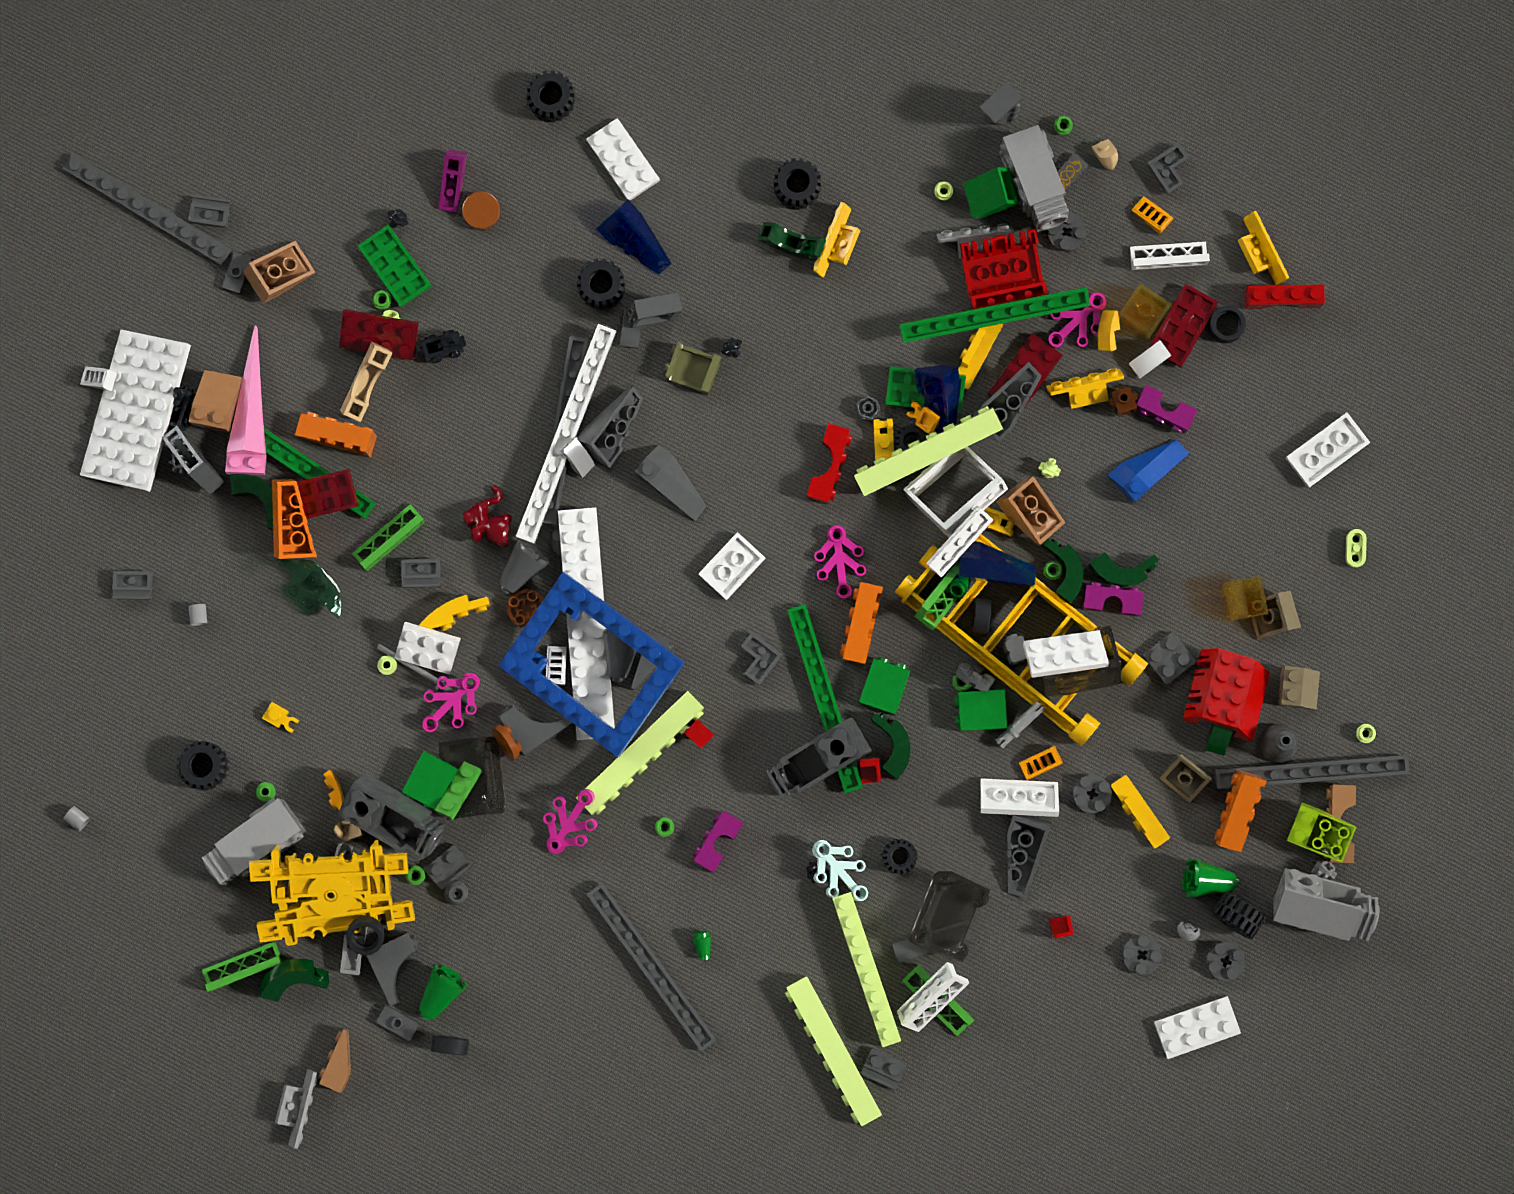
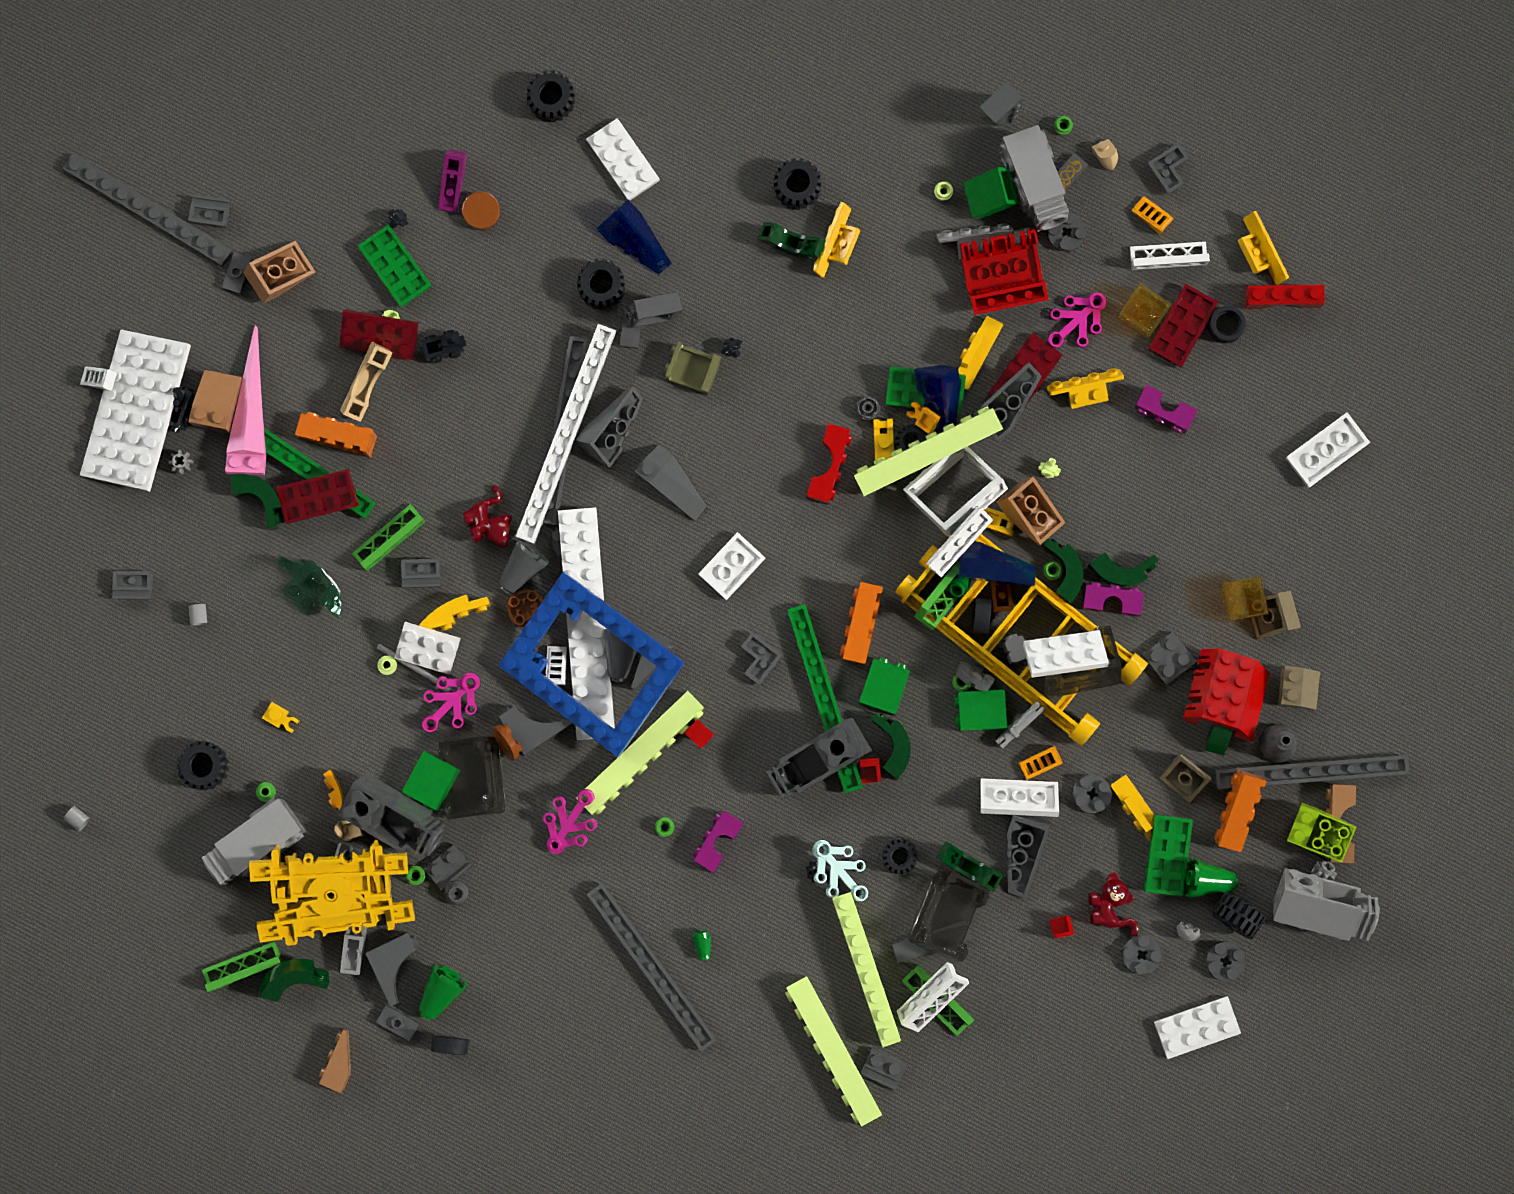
dark grey arch [162,426,225,494] -> none
orange wedge [272,479,317,559] -> none
light grey bracket [275,1069,318,1149] -> none
black tyre [346,916,384,955] -> none
bright green plate [373,290,392,309] -> none
bright green plate [435,761,482,820] -> none
light grey slope [561,438,595,478] -> none
dark pink plant [814,525,866,599] -> none
green plate [899,287,1090,343] -> none
yellow slope [1098,310,1120,351] -> none
blue wedge [1107,439,1189,504] -> none
reddish brown brick [1109,386,1138,417] -> none
white slope [1129,340,1171,378] -> none
yellowish green plate [1345,529,1367,568] -> none
yellowish green plate [1356,724,1376,743] -> none
none -> dark green arch [936,841,1003,892]
none -> reddish brown slope [991,581,1013,612]
none -> dark red animal [1088,872,1139,936]
none -> green plate [1143,814,1193,896]

